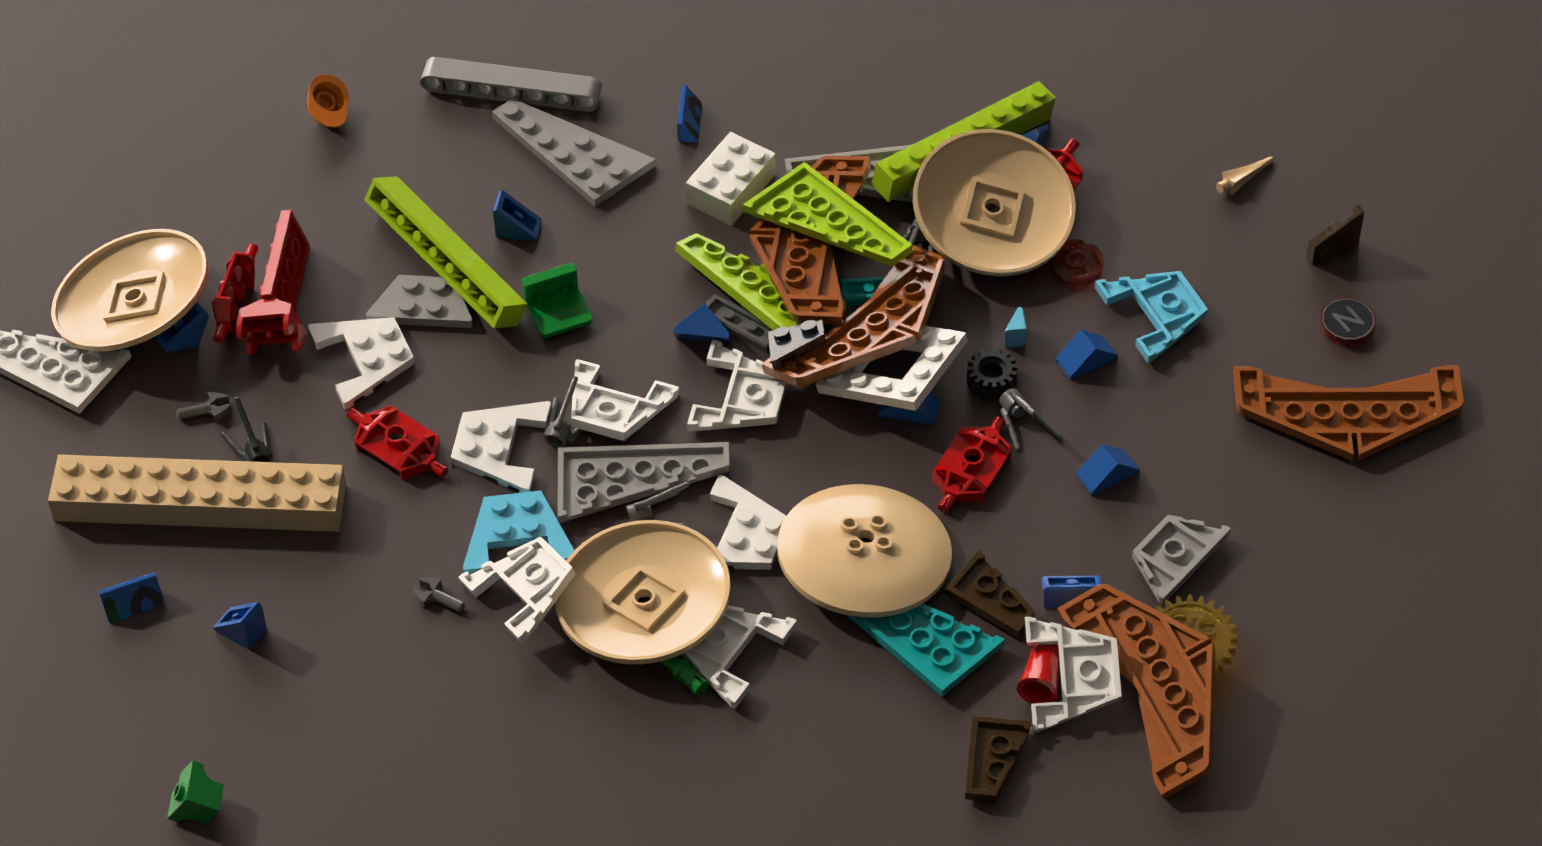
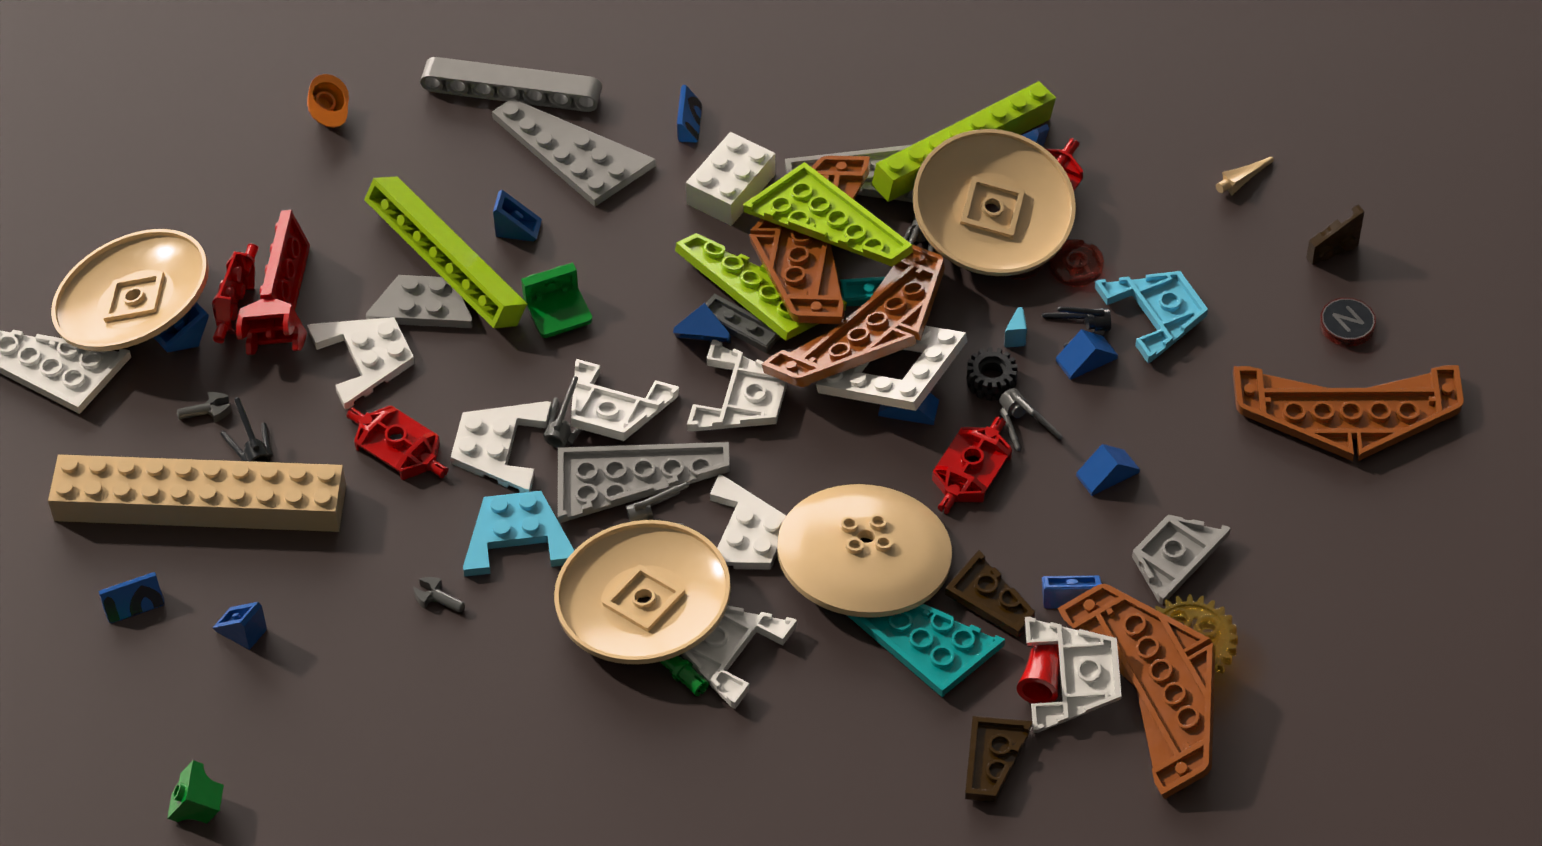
white wing [458,537,576,645] -> none
wing [768,319,827,370] -> none
none -> black plant [1042,306,1111,348]

